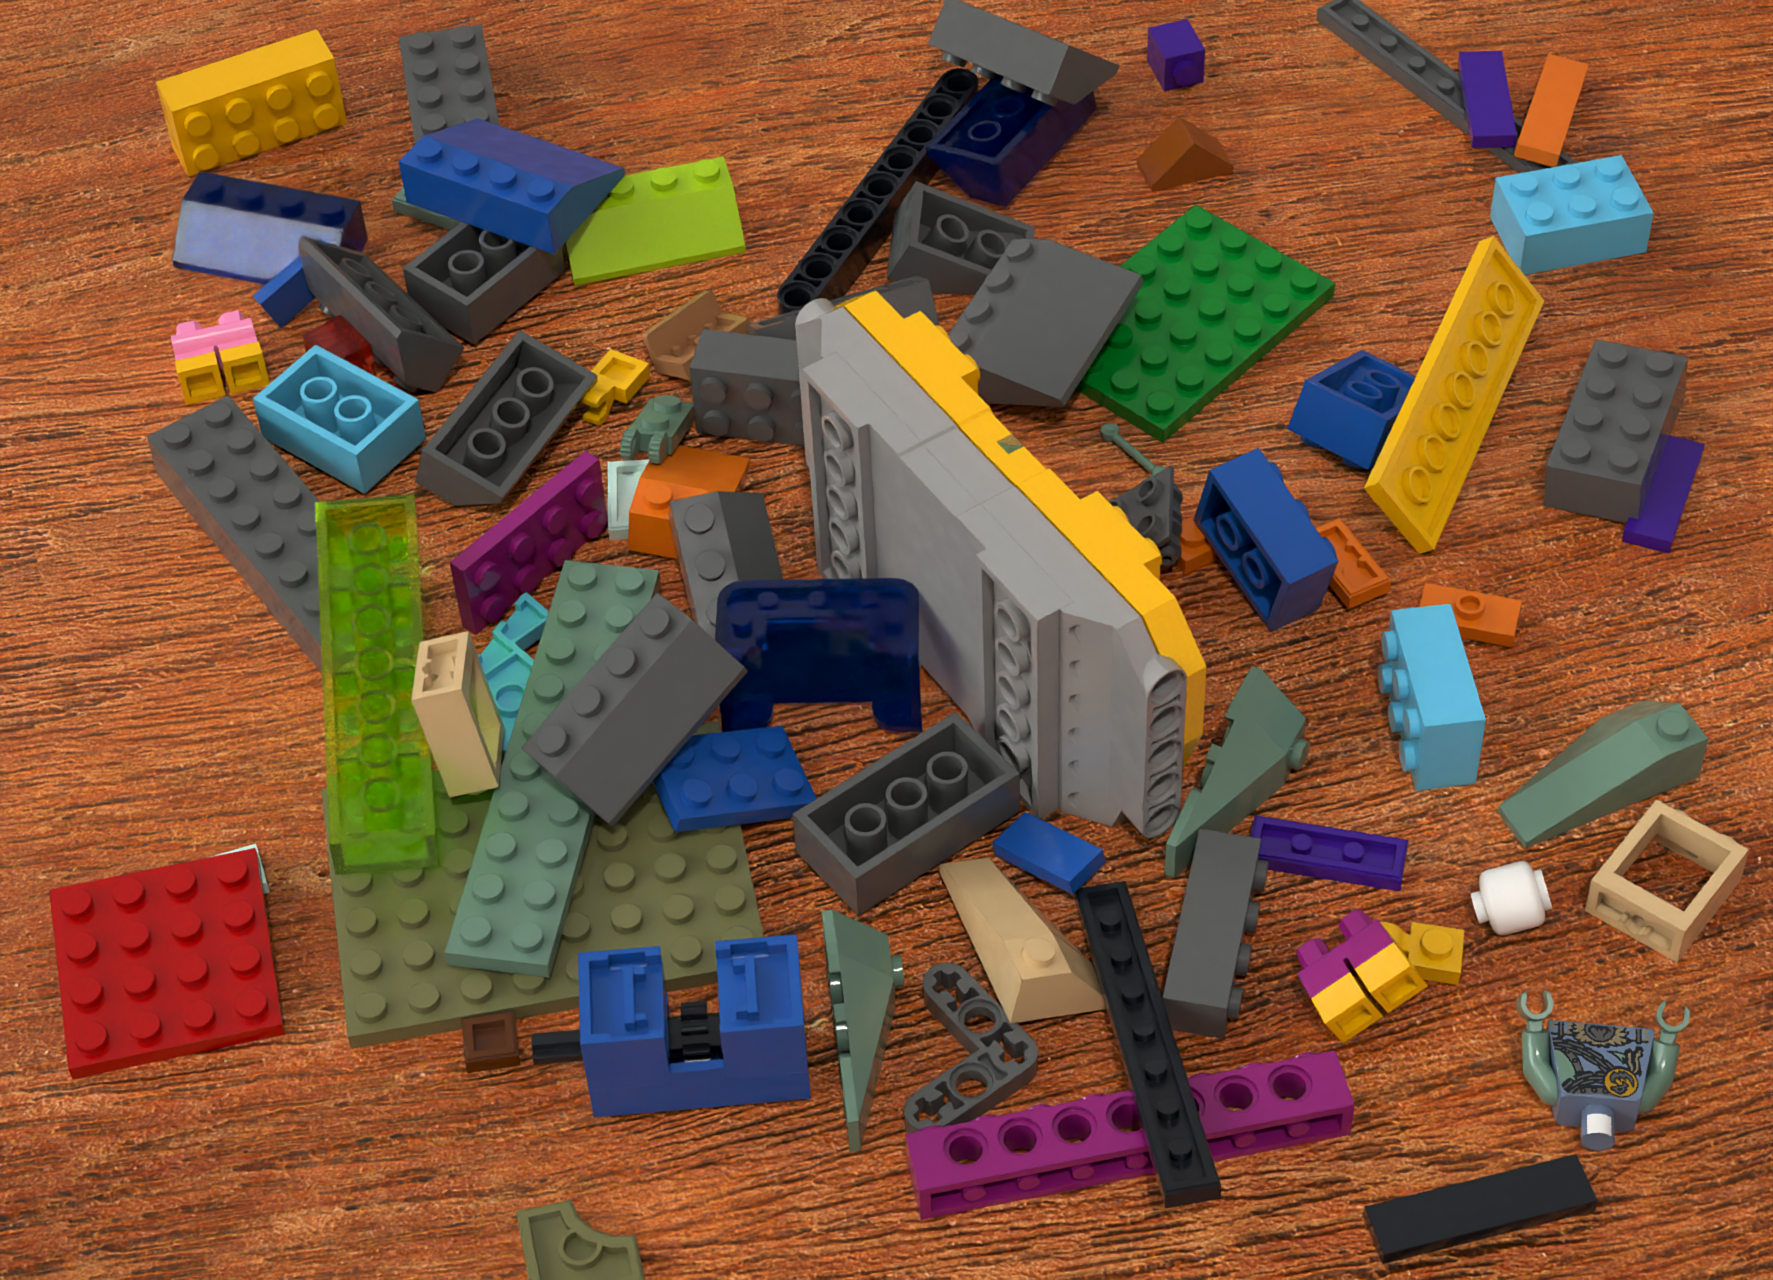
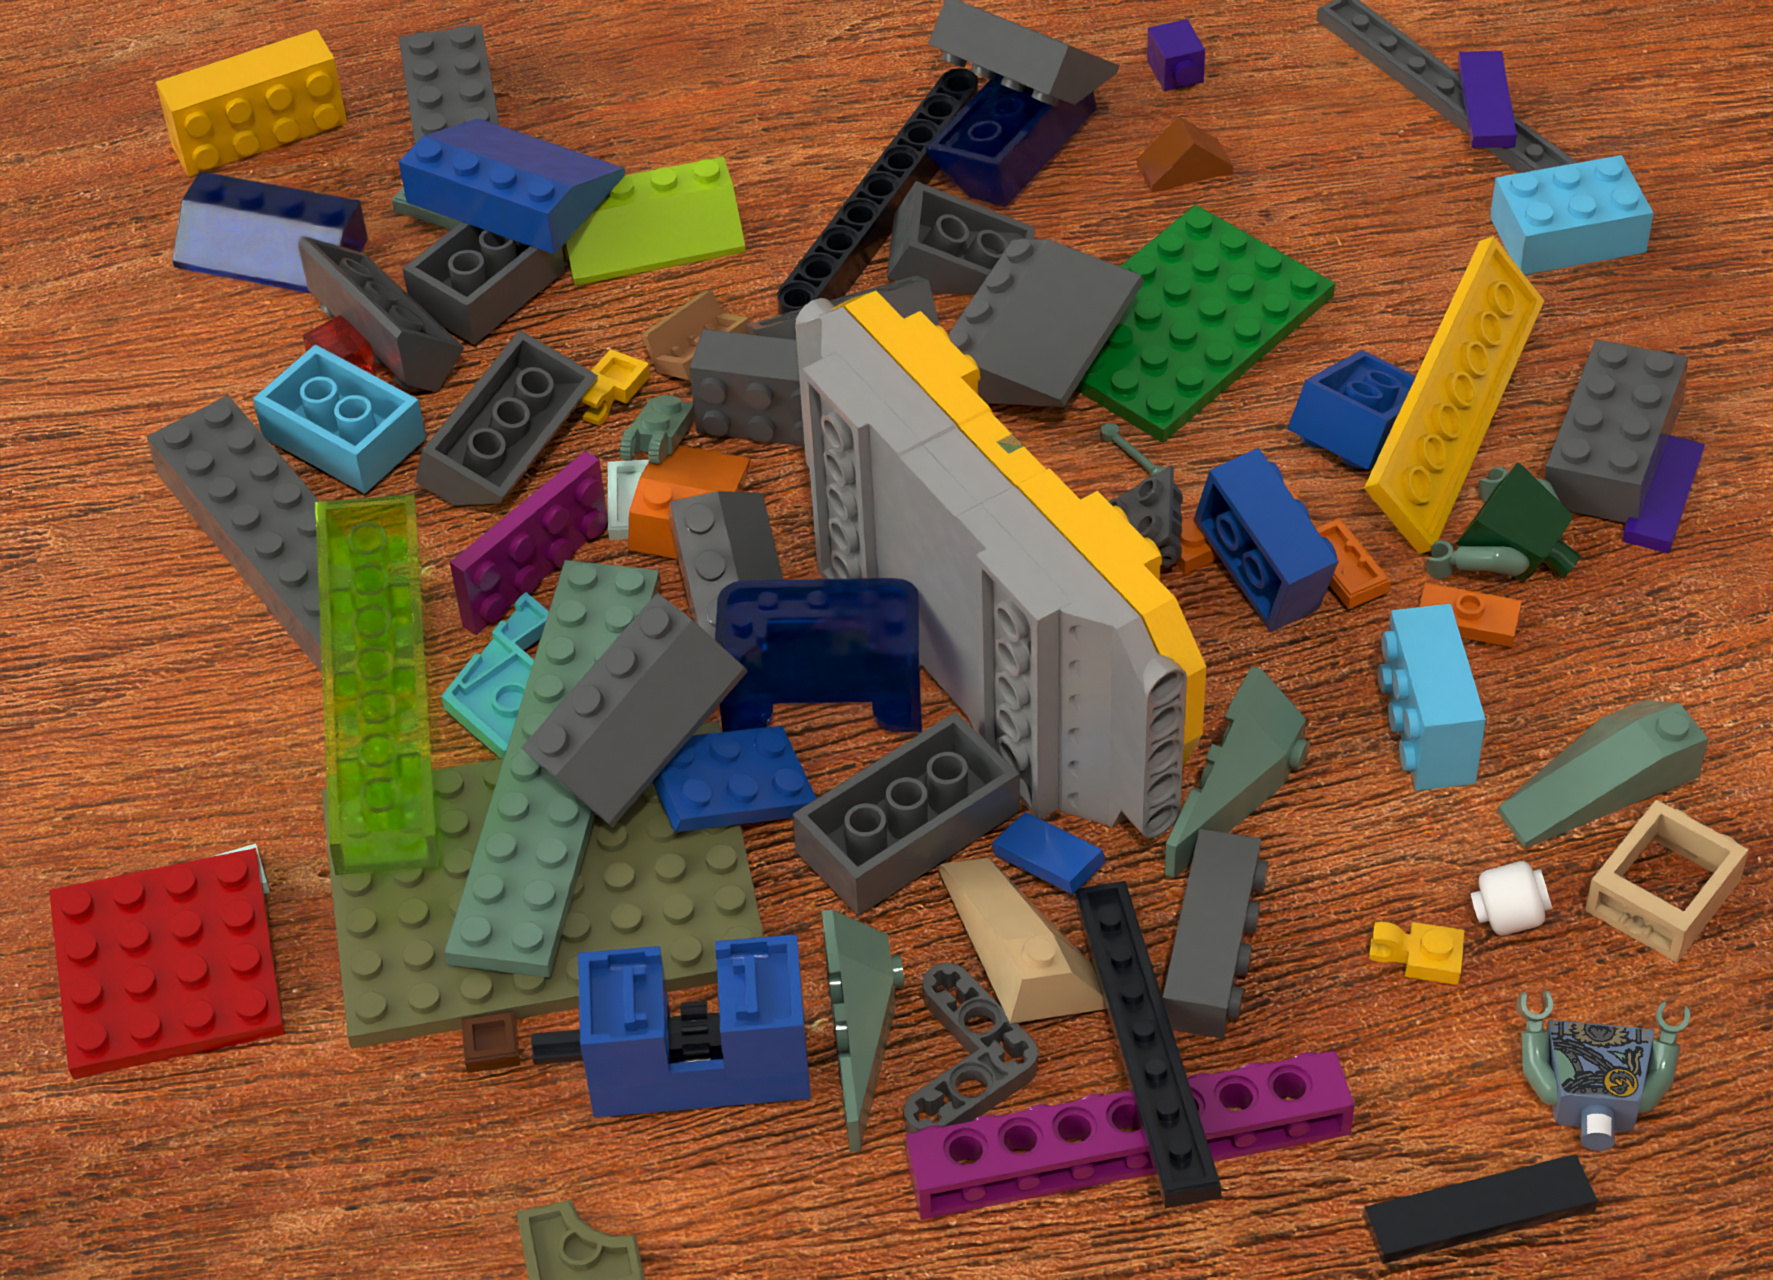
hips [170,310,270,405] -> none
blue tile [253,237,324,328] -> none
tan window [411,631,505,798] -> none
dark purple tile [1250,815,1409,891] -> none
hips [1296,909,1428,1044] -> none
orange tile [1514,54,1589,167] -> none
none -> dark green torso [1426,462,1581,580]

